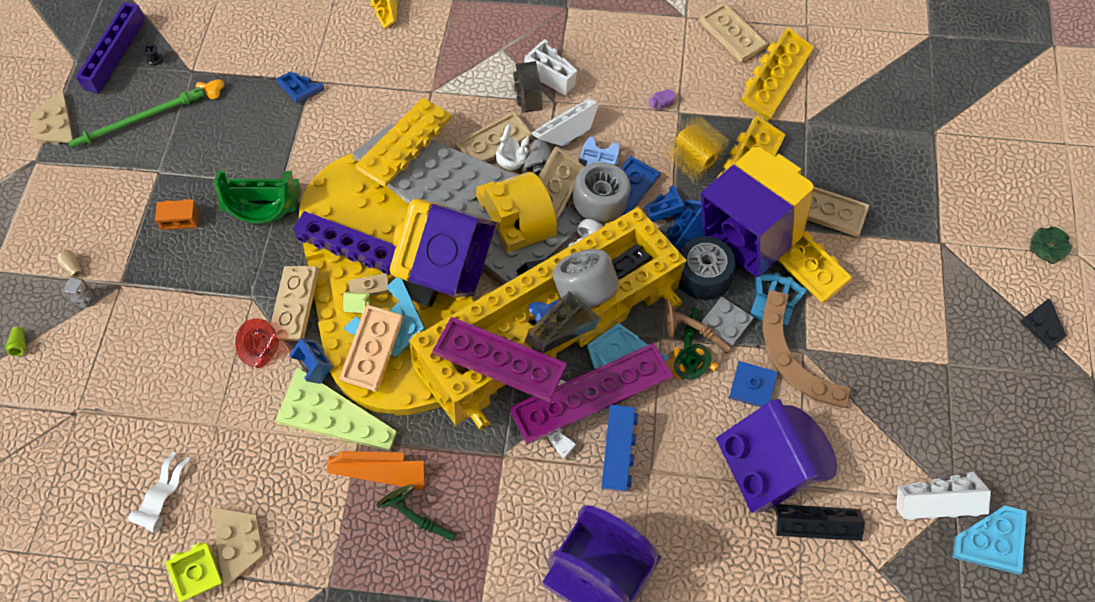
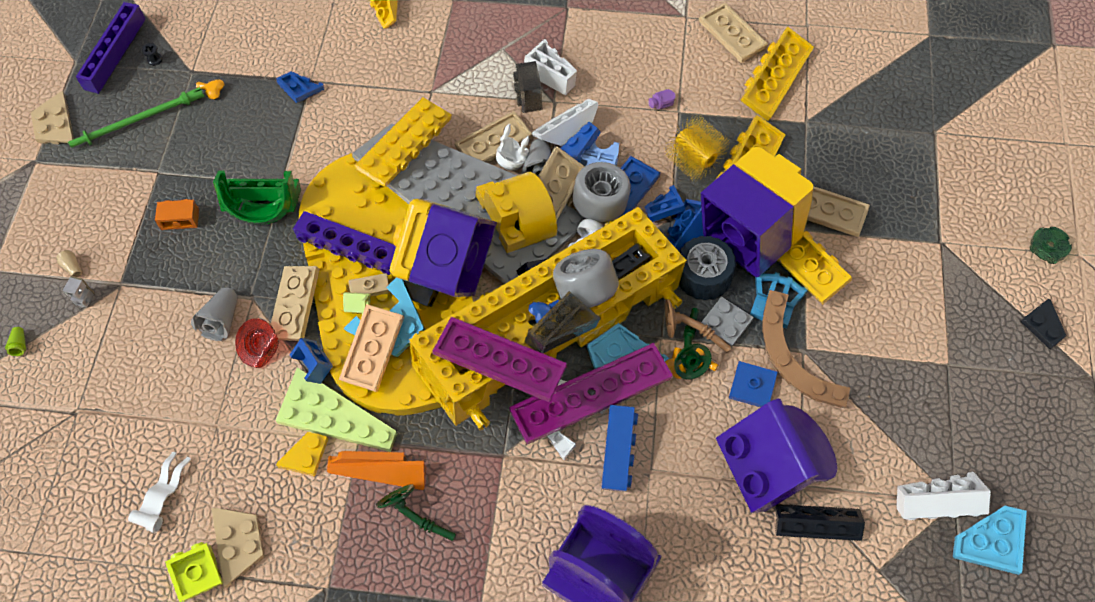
none -> light grey cone [191,288,238,341]
none -> yellow wing [276,432,328,477]
none -> blue wing [560,122,601,163]

